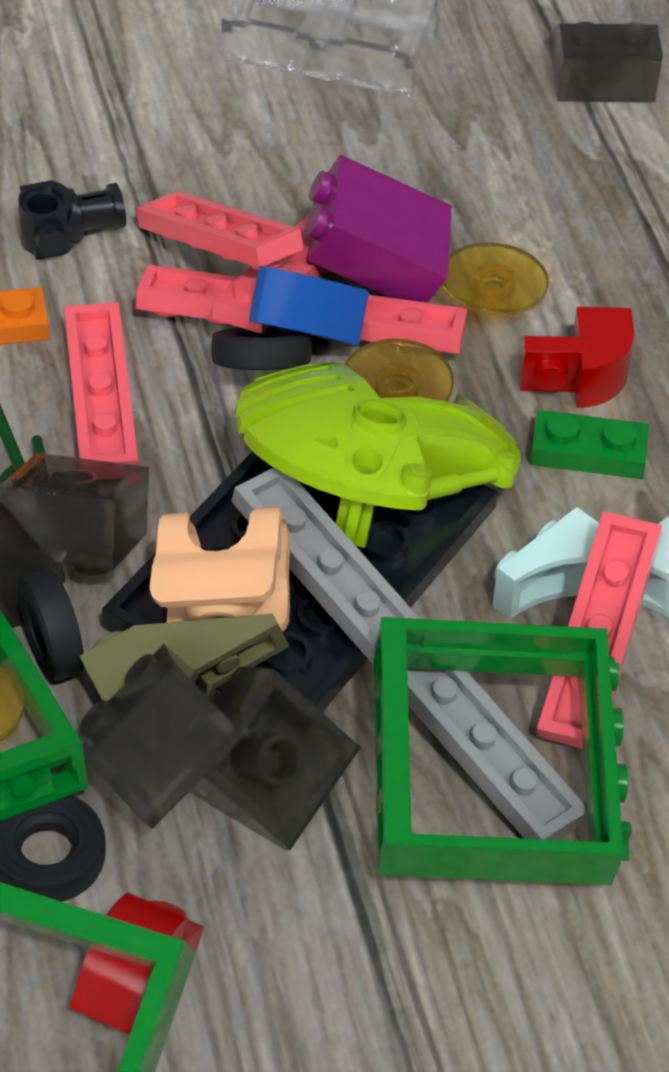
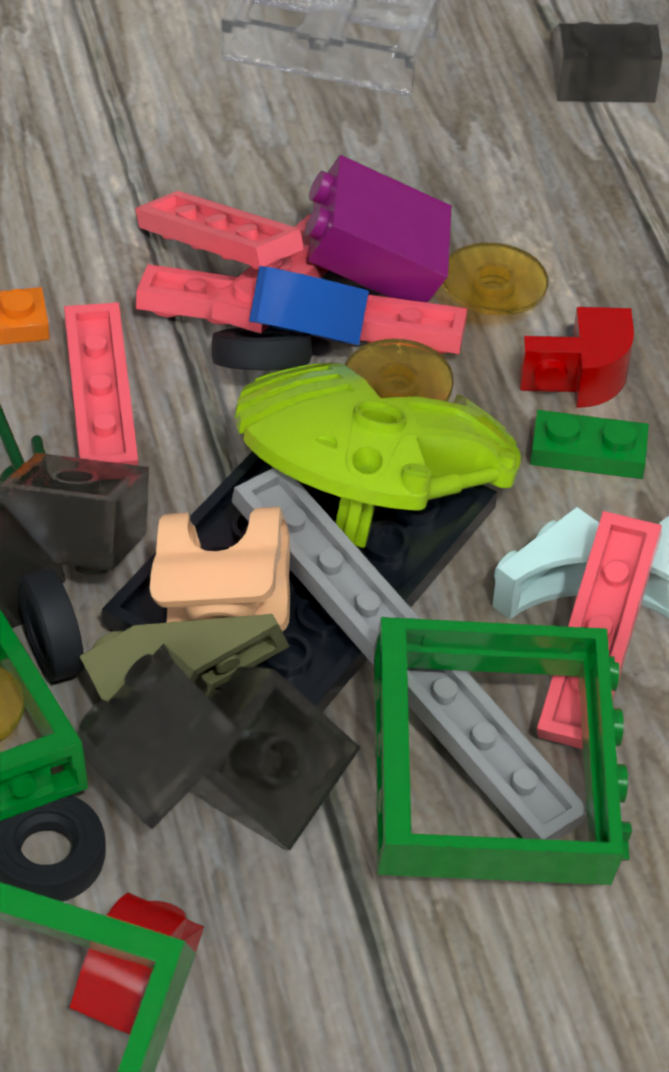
black connector [18,180,126,260] -> none

